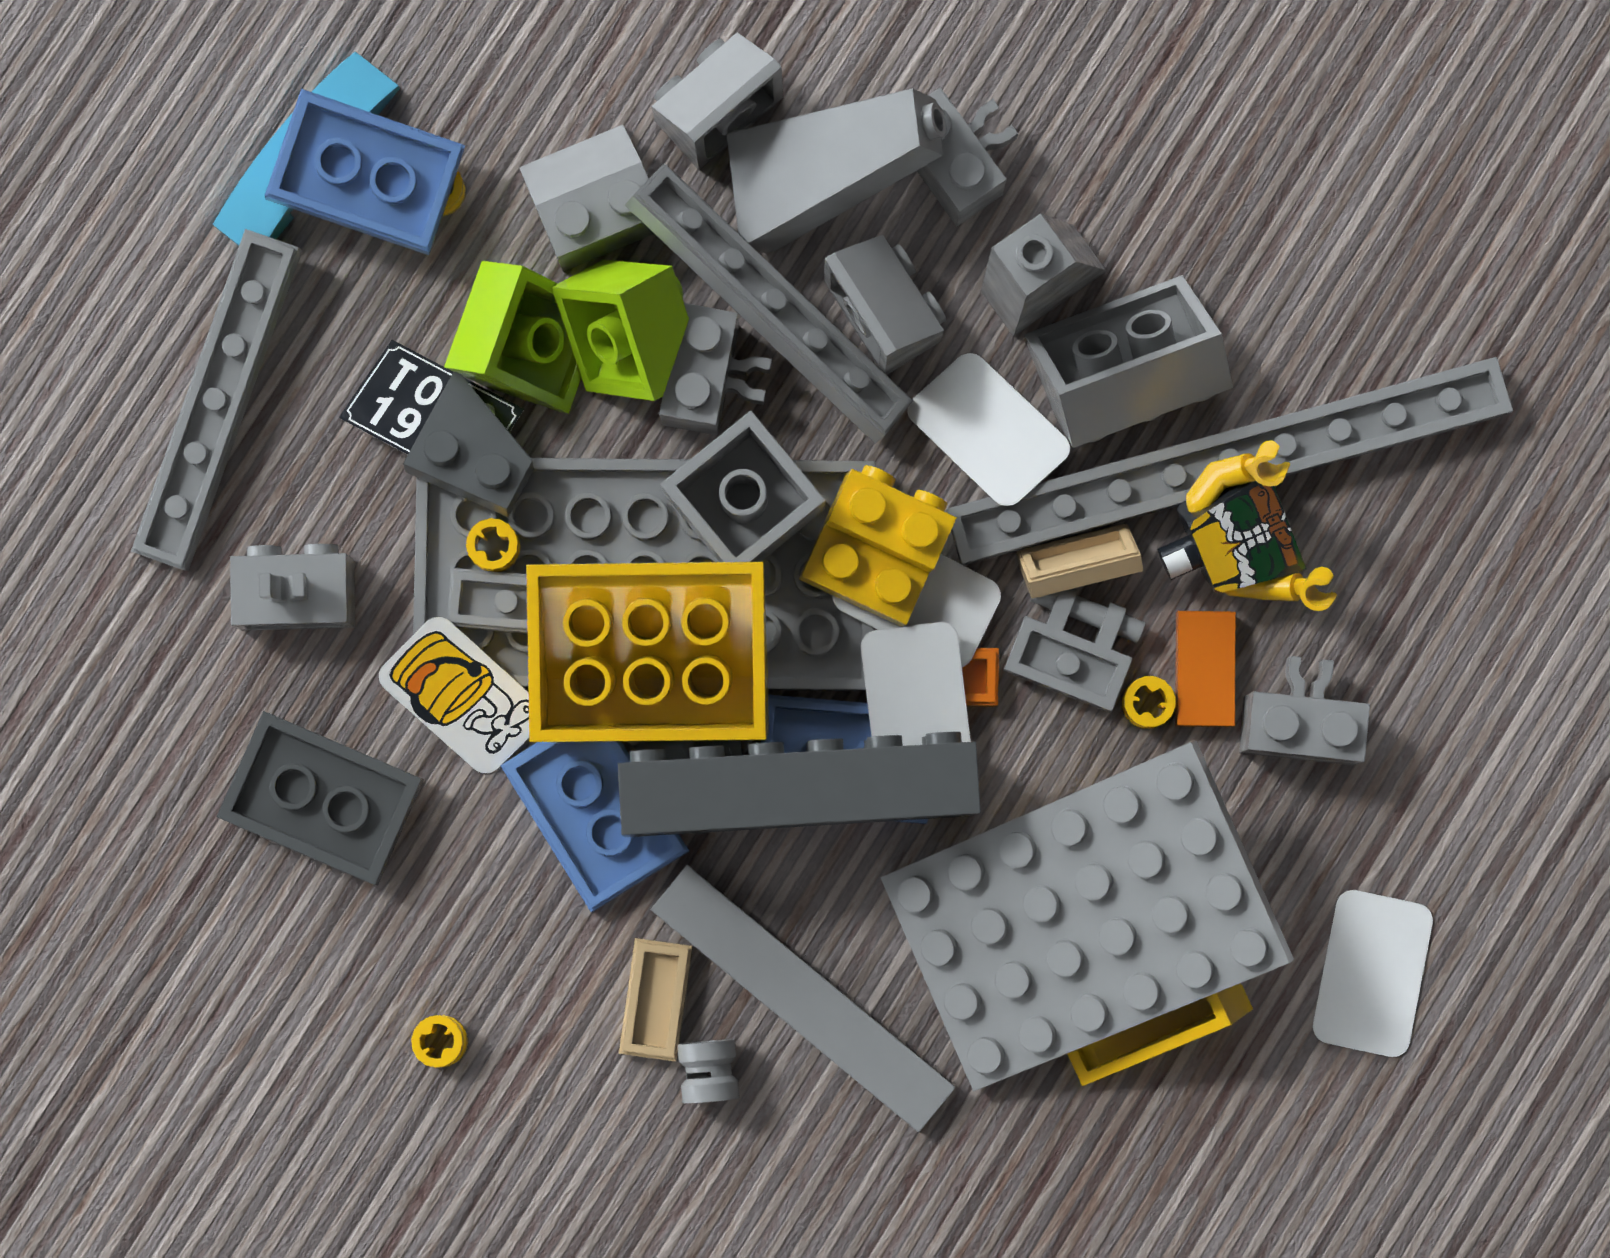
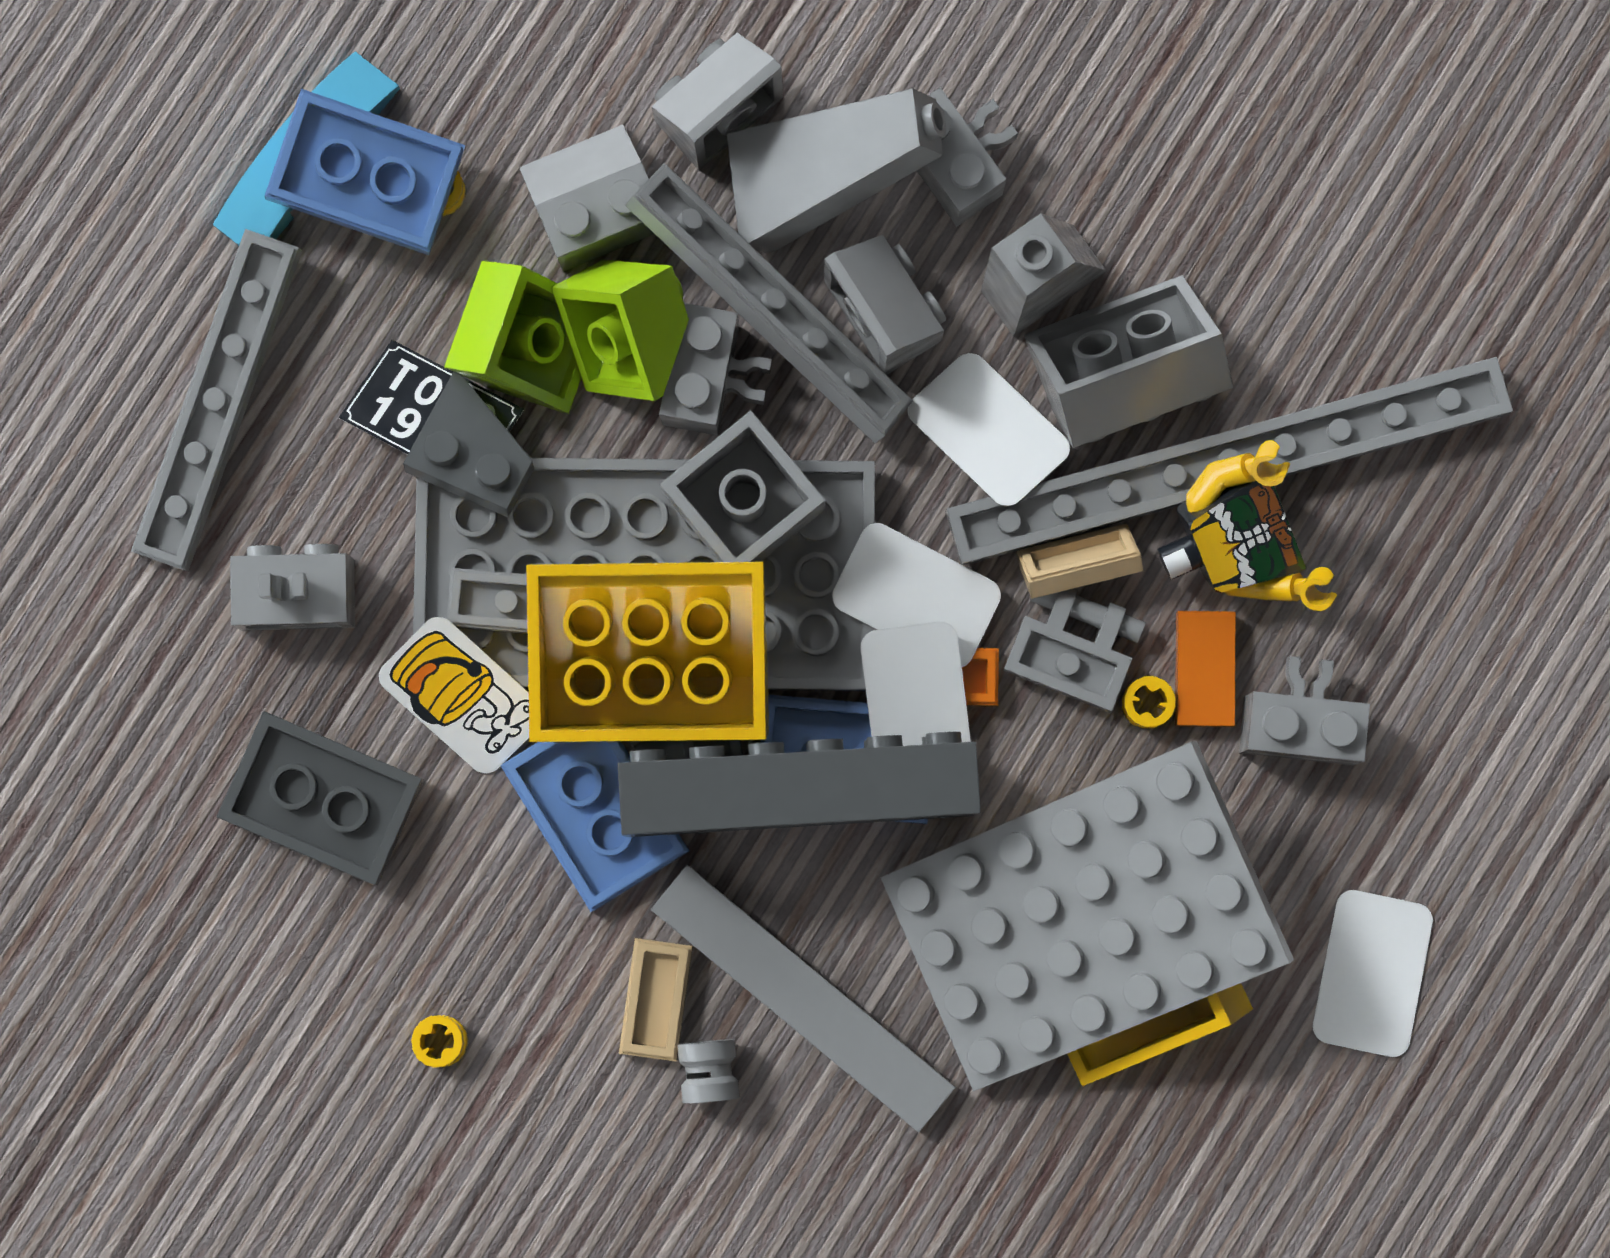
yellow bush [466,518,521,572] -> none
yellow plate [799,465,957,627] -> none

